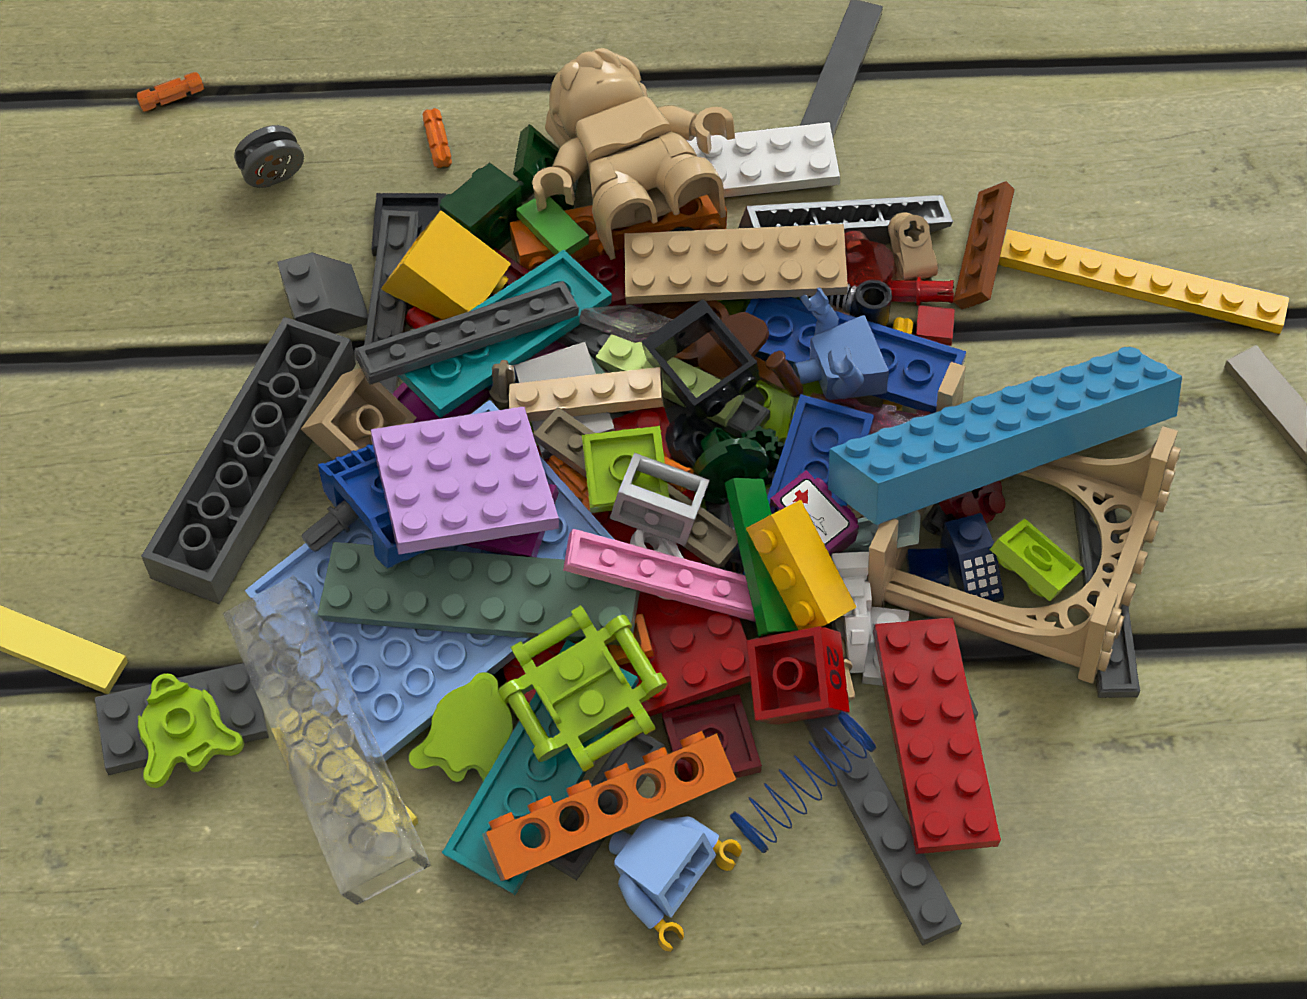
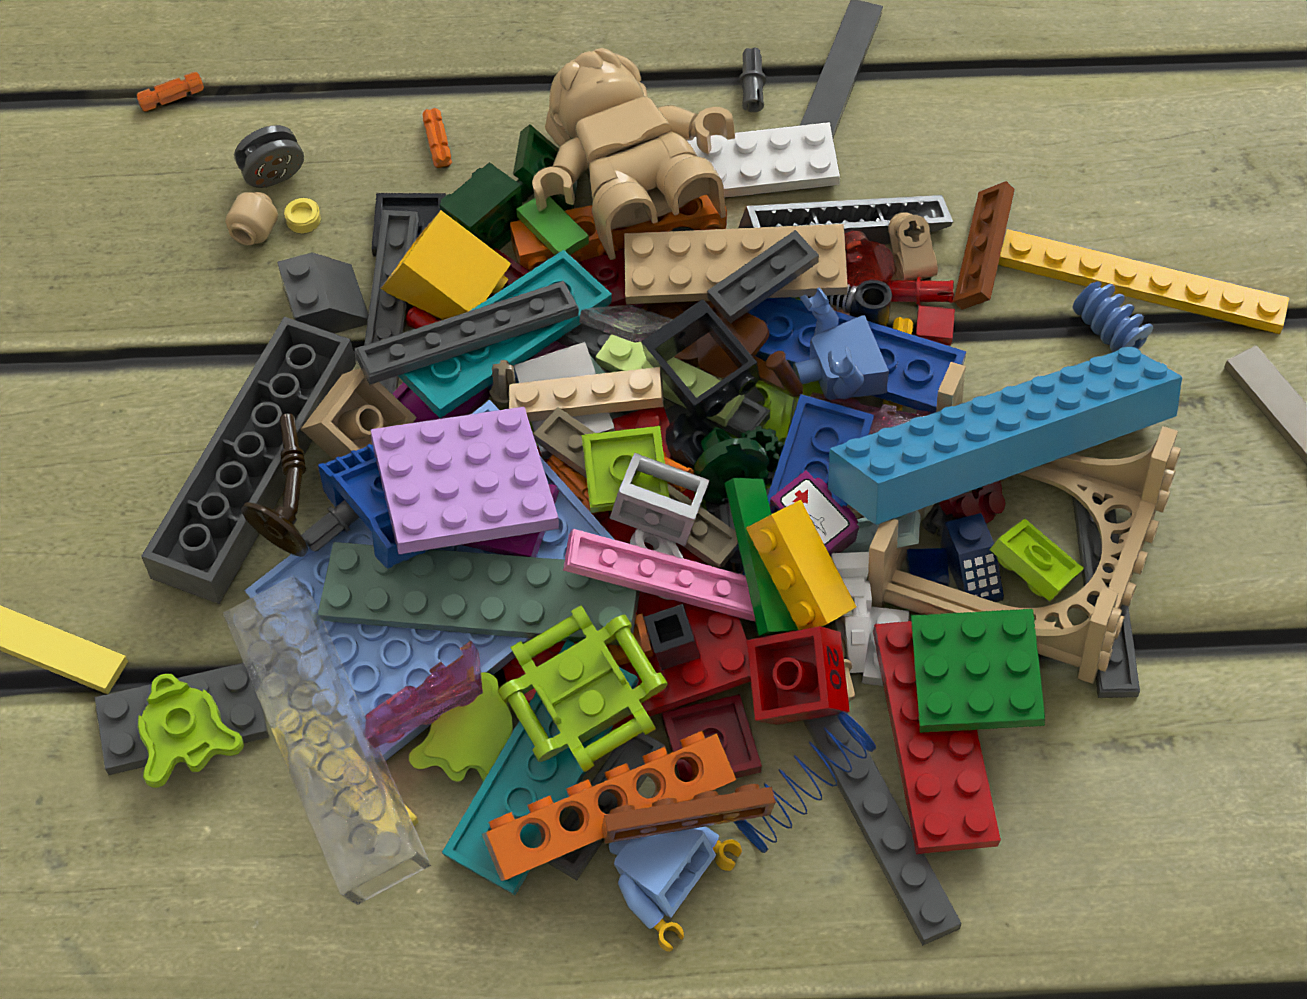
none -> tan head [225,192,278,245]
none -> dark brown dish [241,414,308,557]
none -> light yellow tile [284,198,321,233]
none -> clear pink wing [365,640,483,748]
none -> dark orange plate [602,784,776,844]
none -> brick [644,604,701,670]
none -> dark grey plate [707,230,819,324]
none -> dark grey axle [739,47,766,112]
none -> green plate [911,609,1045,733]
none -> medium blue piece [1072,281,1153,352]

